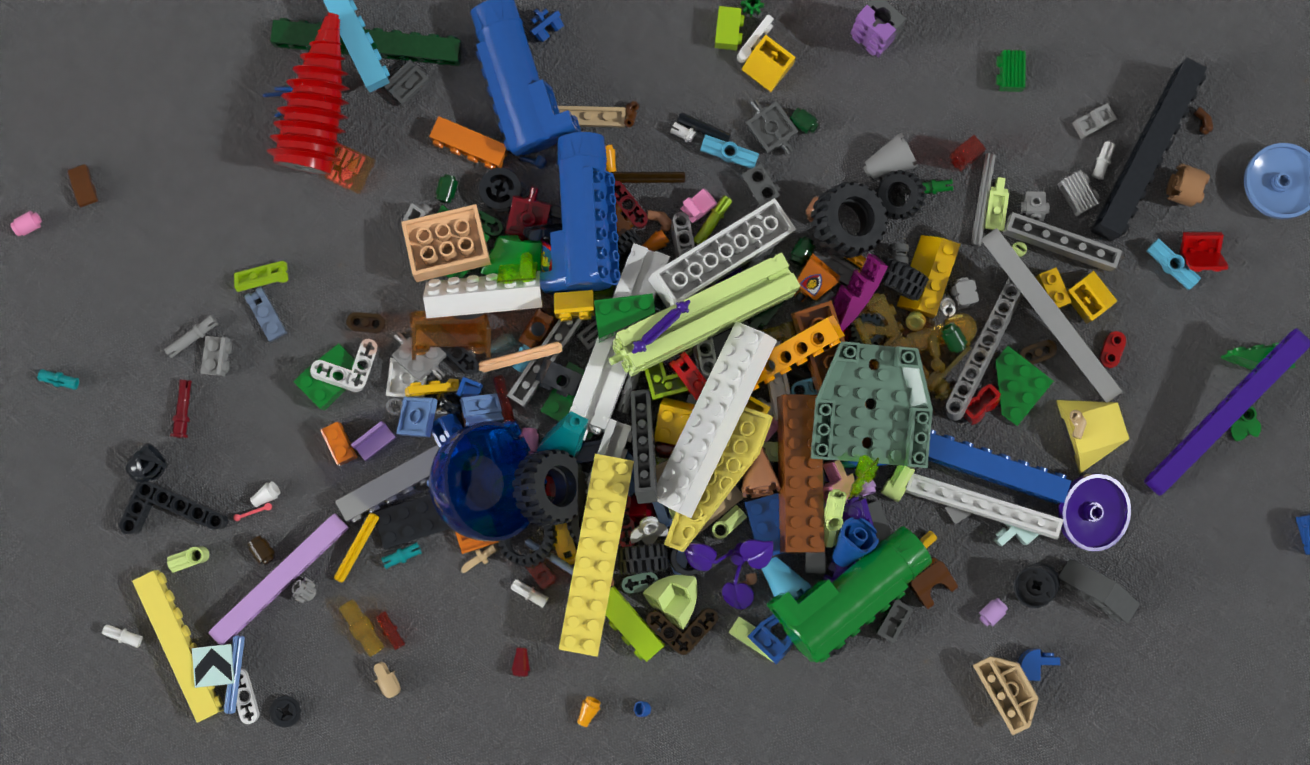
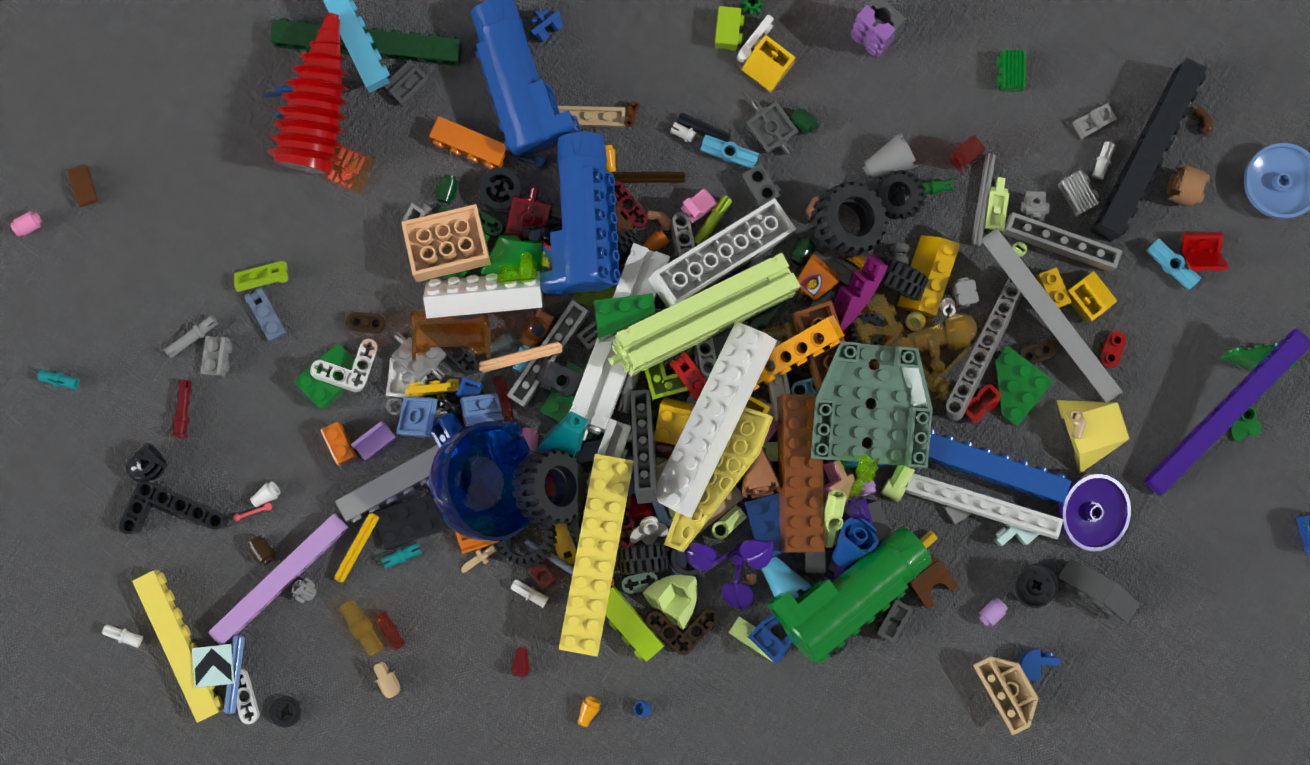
yellowish green piece [167,546,209,573] -> none
yellow slope [554,290,595,322] -> none
dark purple wheel [632,300,690,354] -> none
dark green brick [940,322,968,353] -> none

